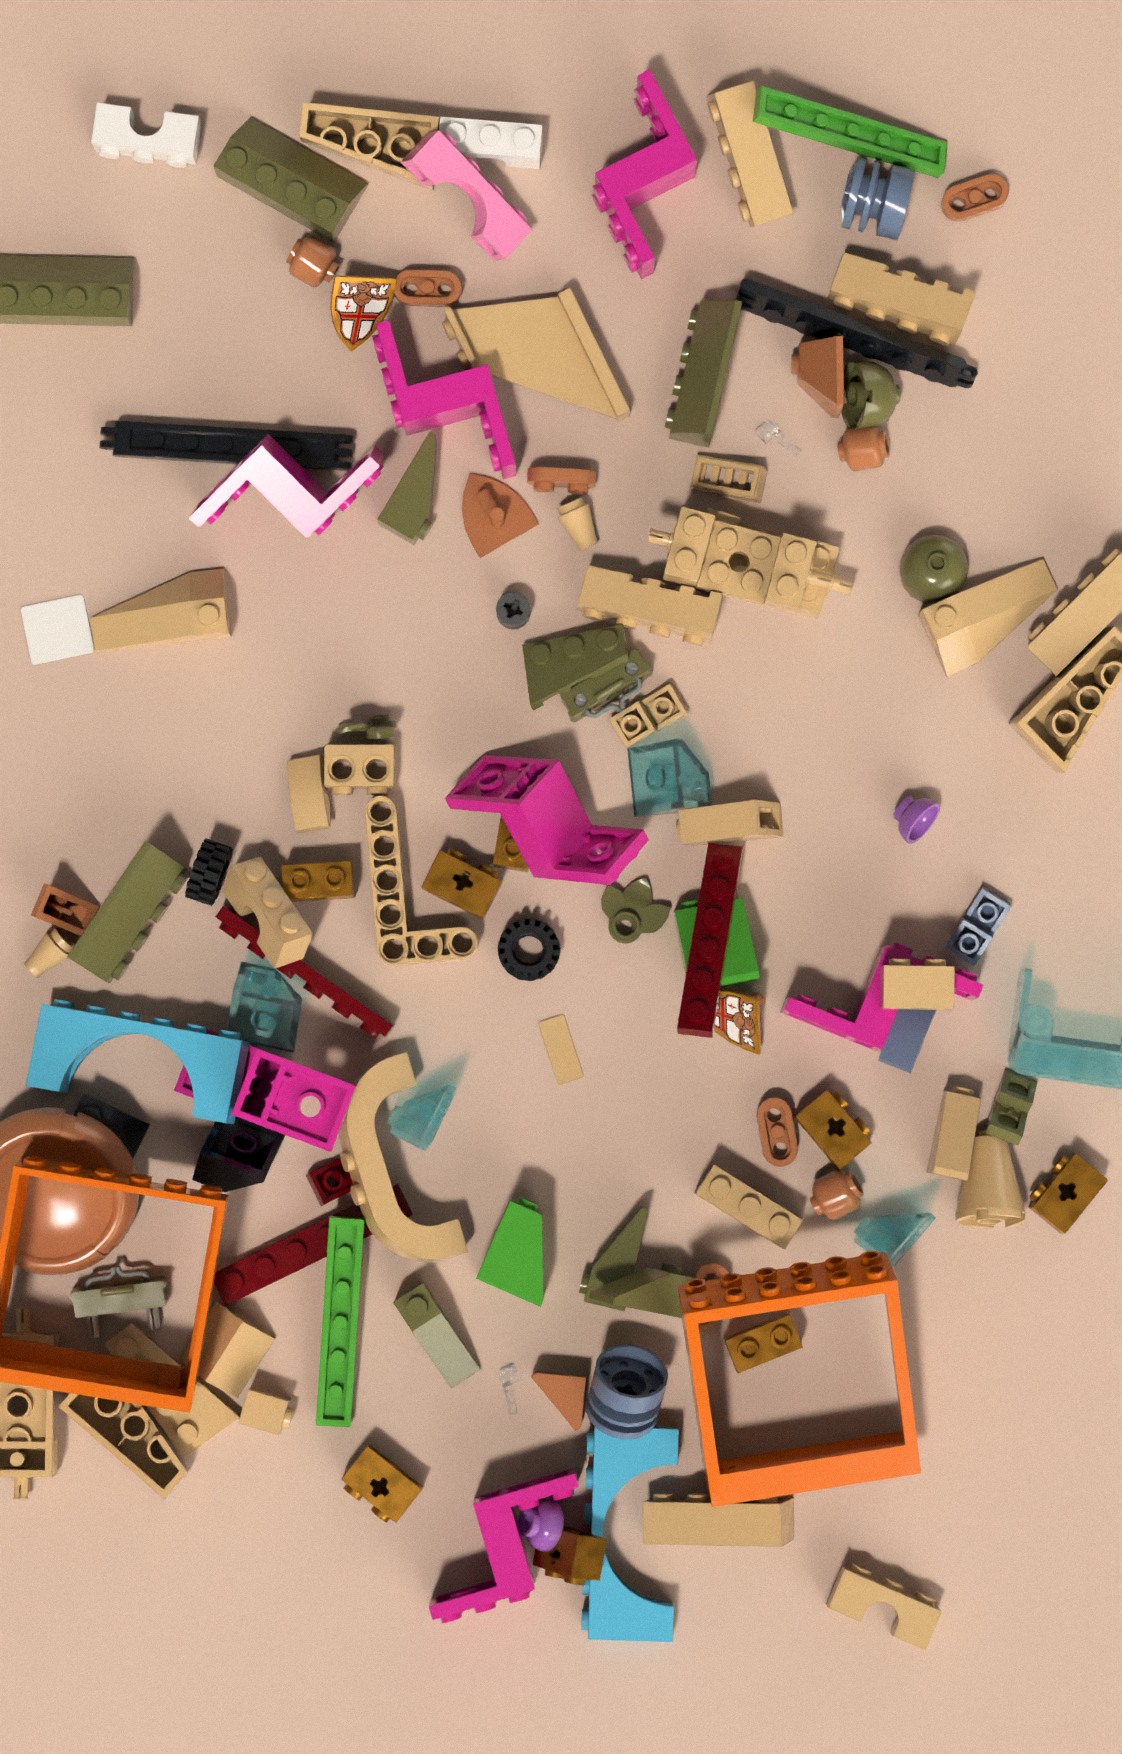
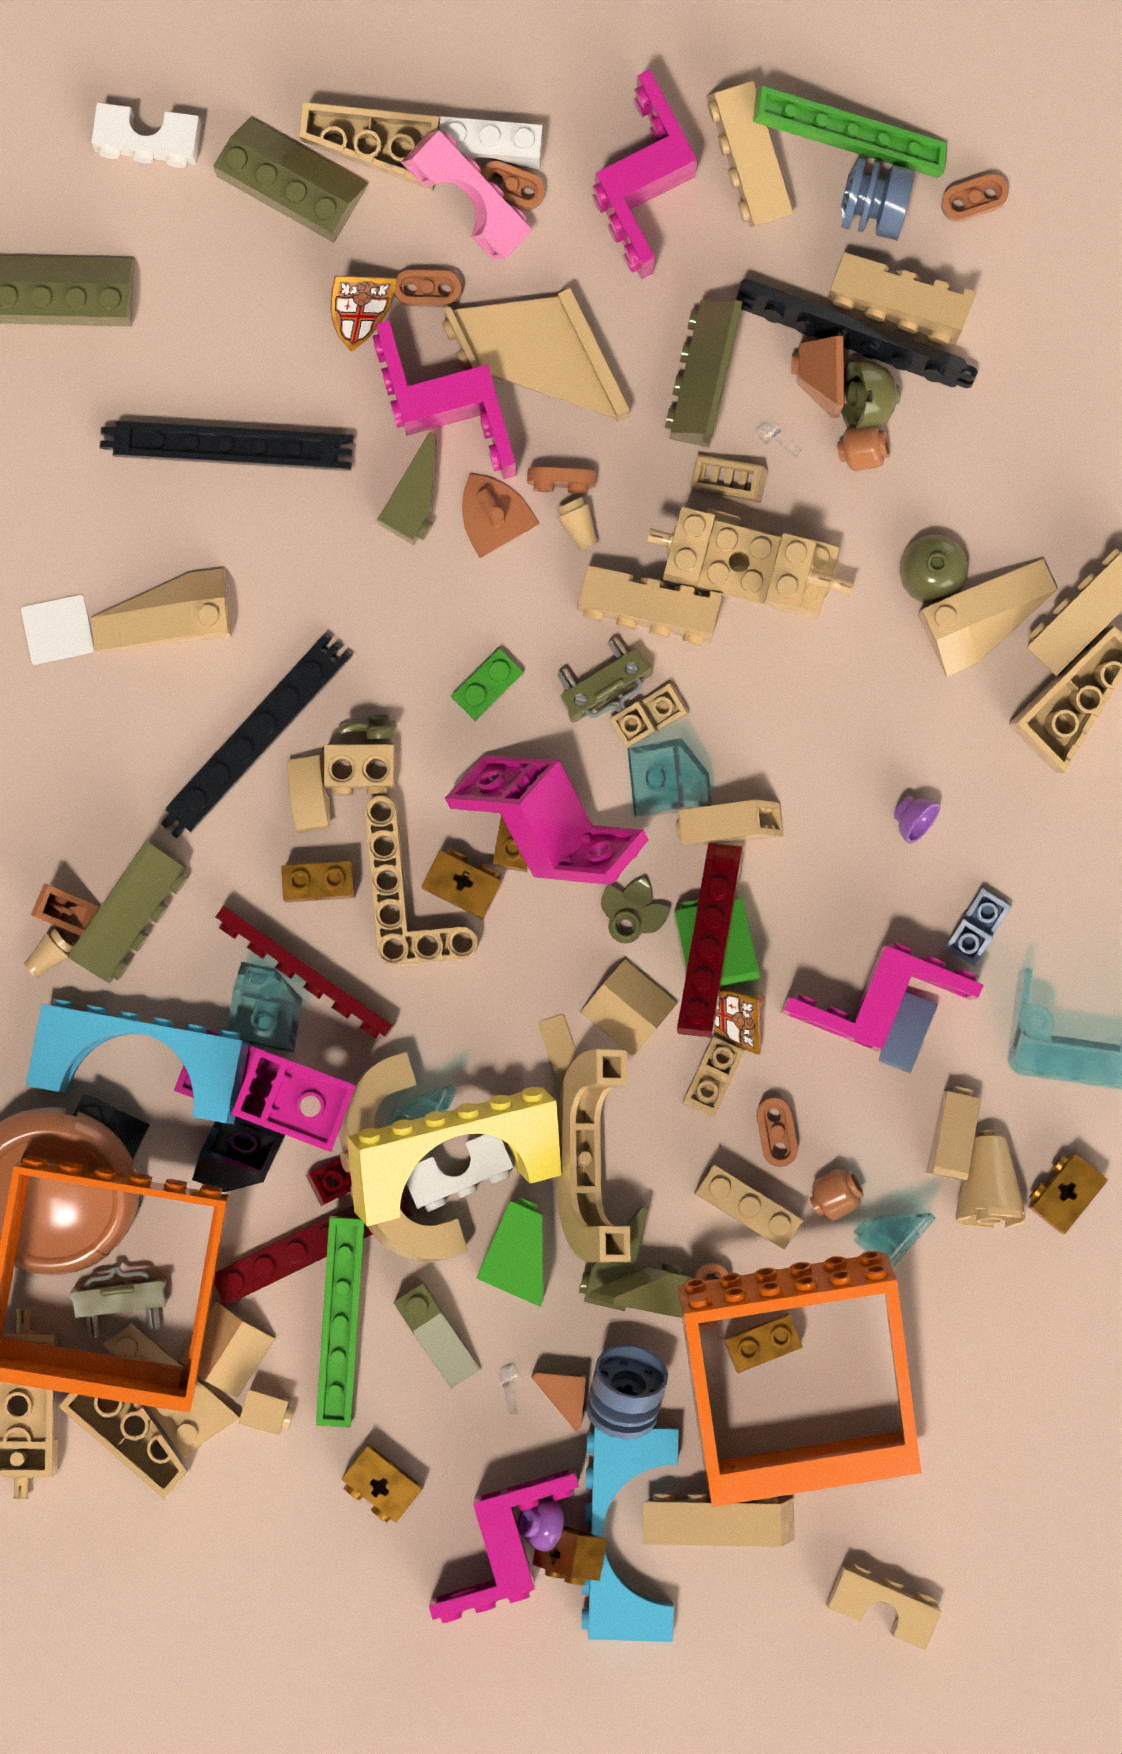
black tyre [185,838,233,906] -> none
bracket [189,434,385,538] -> none
tan arch [222,856,313,969] -> none
nougat head [286,236,339,287] -> none
dark grey wheel [496,592,530,630] -> none
black tyre [498,918,560,981] -> none
olive wing [522,624,629,711] -> none
pearl gold brick [793,1089,872,1170] -> none
tan brick [880,959,955,1010] -> none
olive slope [986,1069,1038,1145] -> none
none -> black hinge [161,633,353,838]
none -> light yellow arch [347,1087,562,1226]
none -> white arch [406,1134,514,1212]
none -> bright green plate [451,648,524,722]
none -> nougat plate [480,161,545,210]
none -> tan arch [557,1049,631,1262]
none -> tan slope [581,959,678,1056]
none -> tan slope [682,1036,744,1118]

